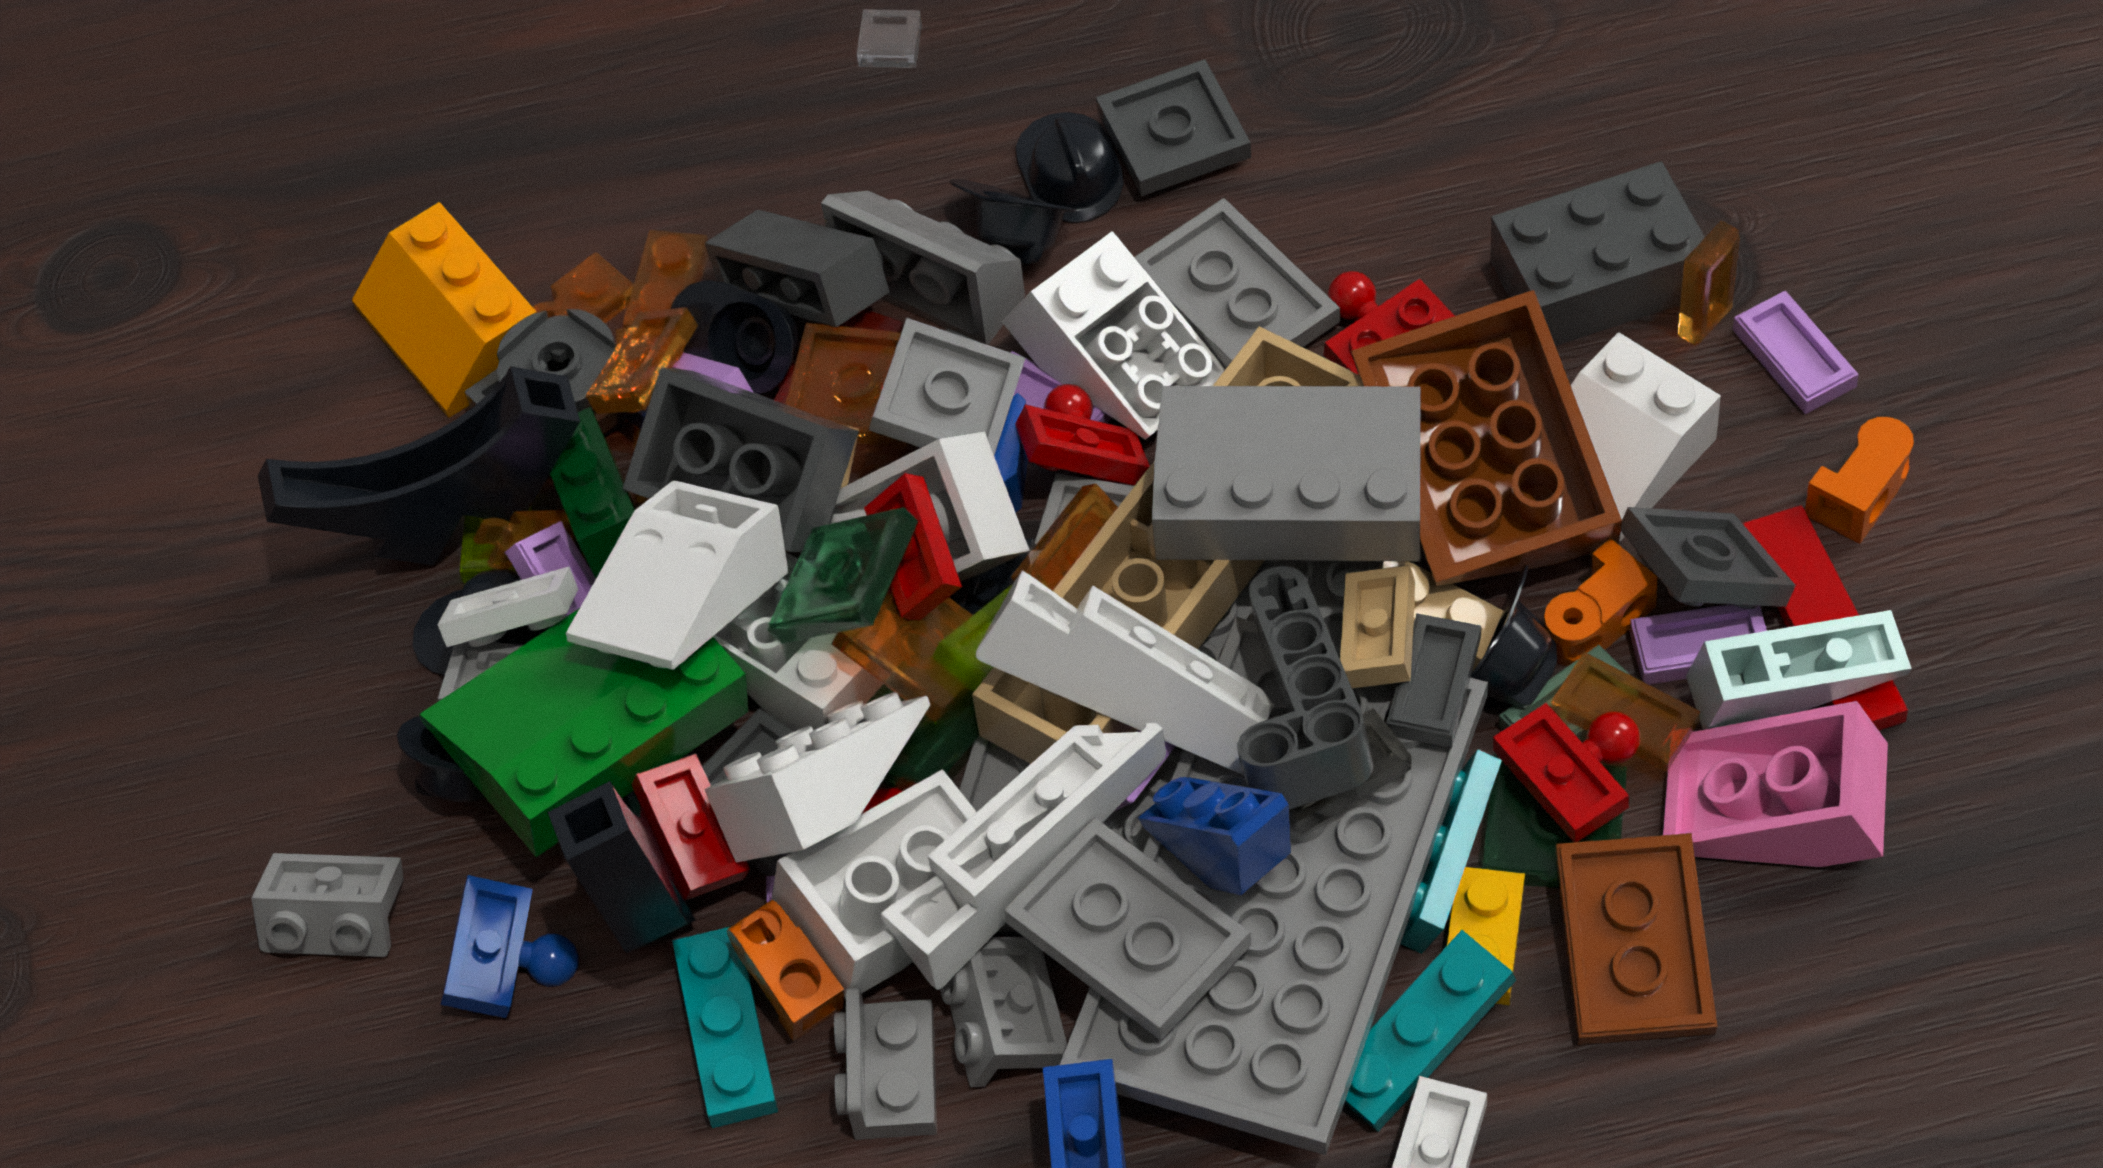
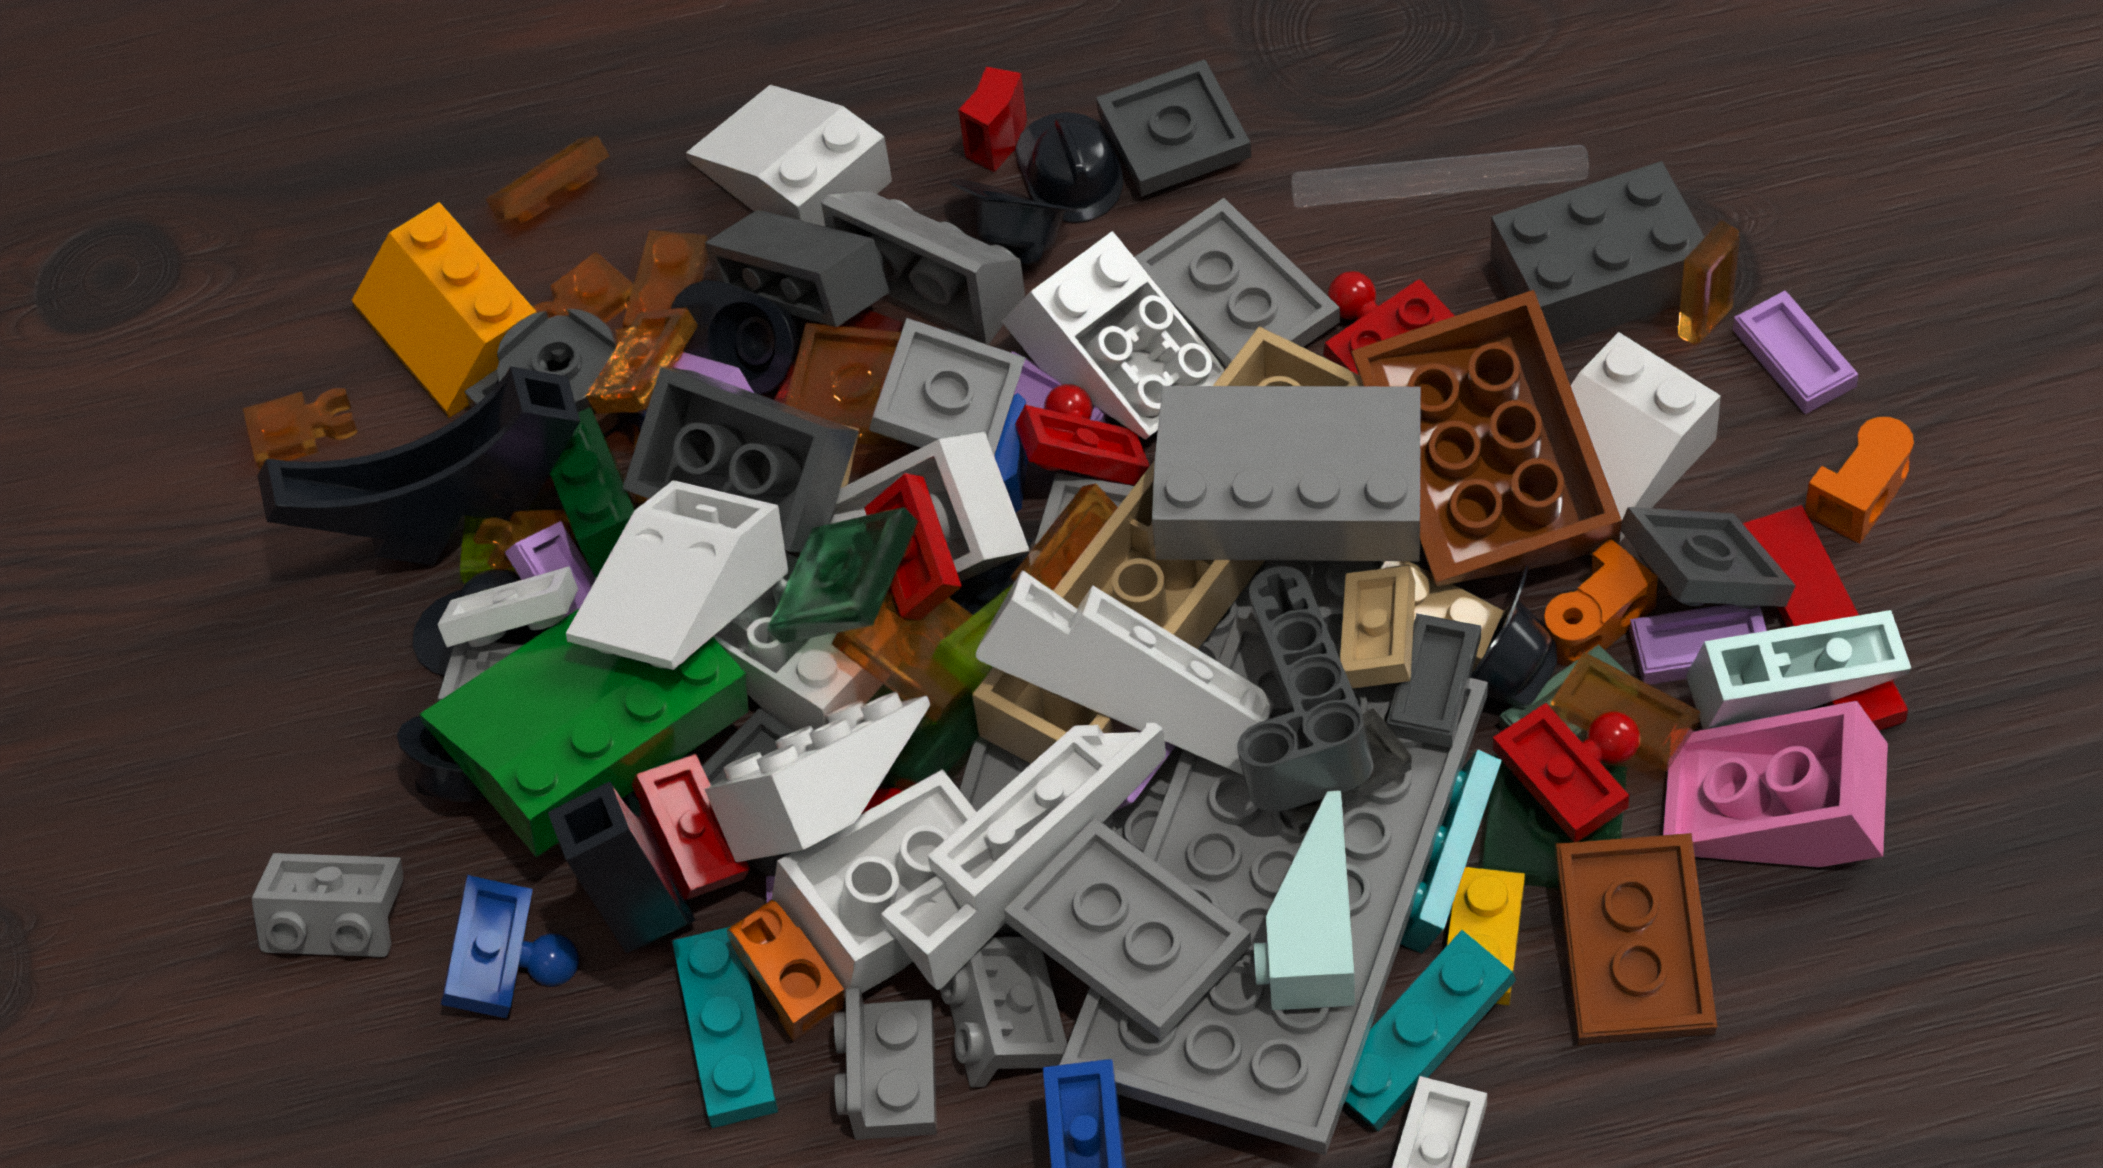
clear tile [857,9,922,68] -> none
blue slope [1138,777,1291,895] -> none
none -> clear orange plate [243,388,358,469]
none -> clear orange plate [485,136,610,223]
none -> white slope [686,85,892,226]
none -> red piece [958,66,1027,173]
none -> light aqua slope [1254,791,1355,1010]
none -> clear axle [1291,144,1589,208]

